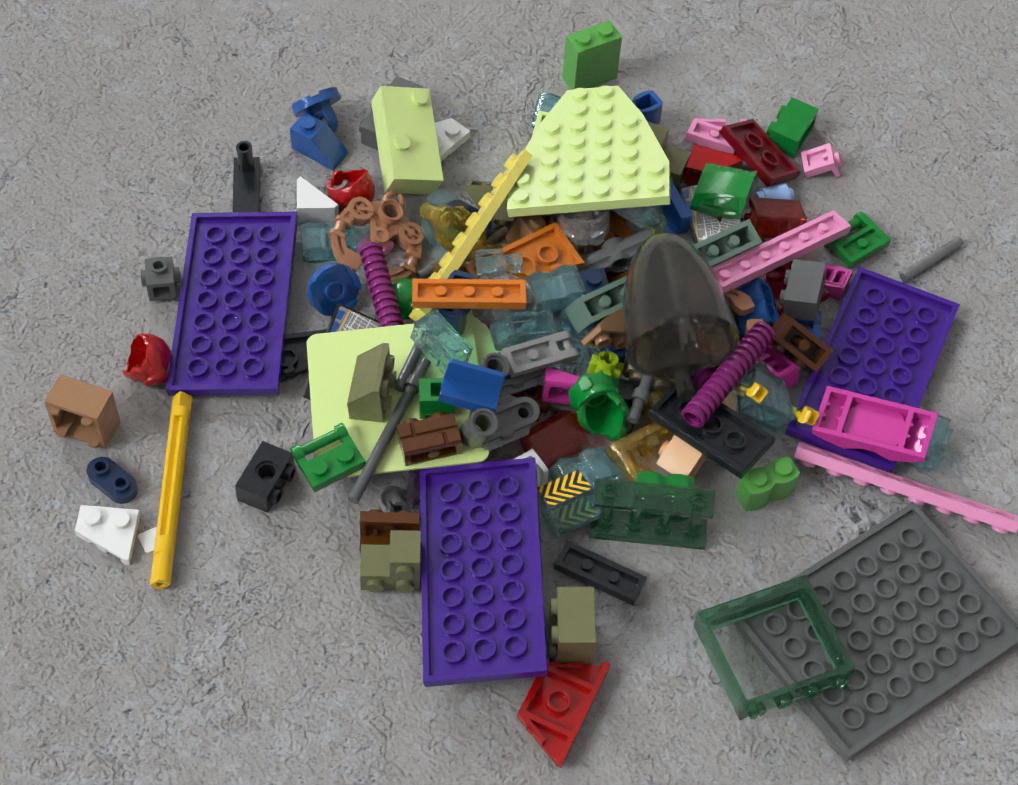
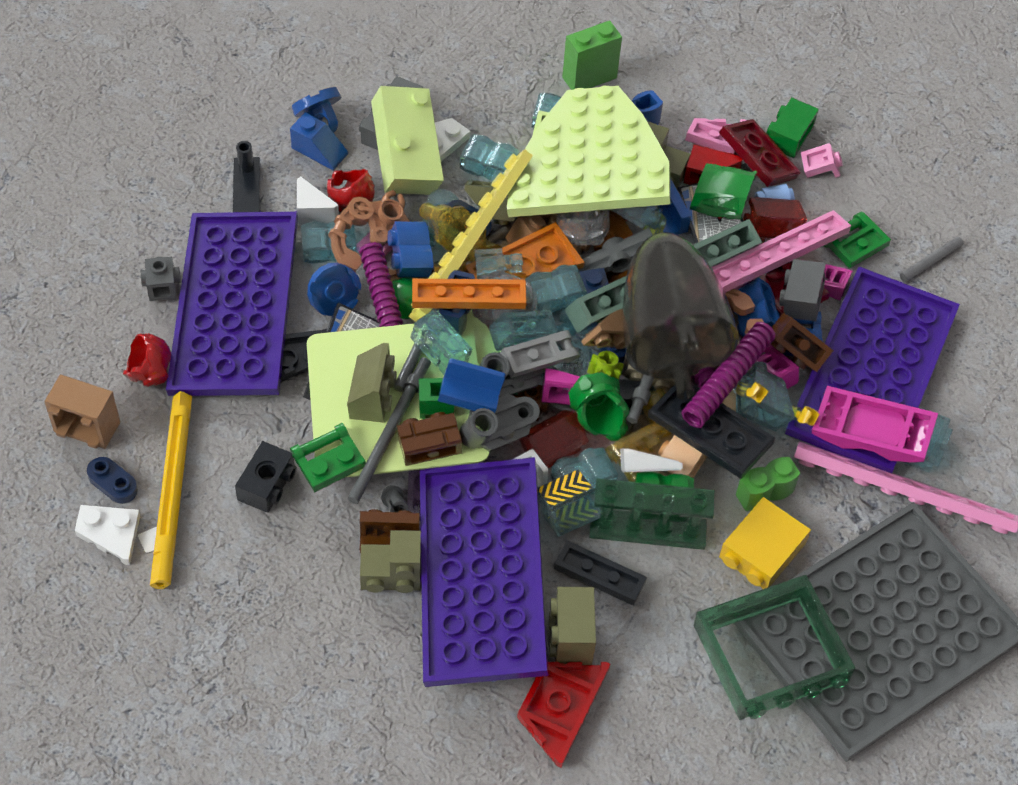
none -> blue brick [387,221,434,278]
none -> clear light blue brick [460,134,519,181]
none -> white slope [620,448,683,472]
none -> yellow brick [719,497,811,591]

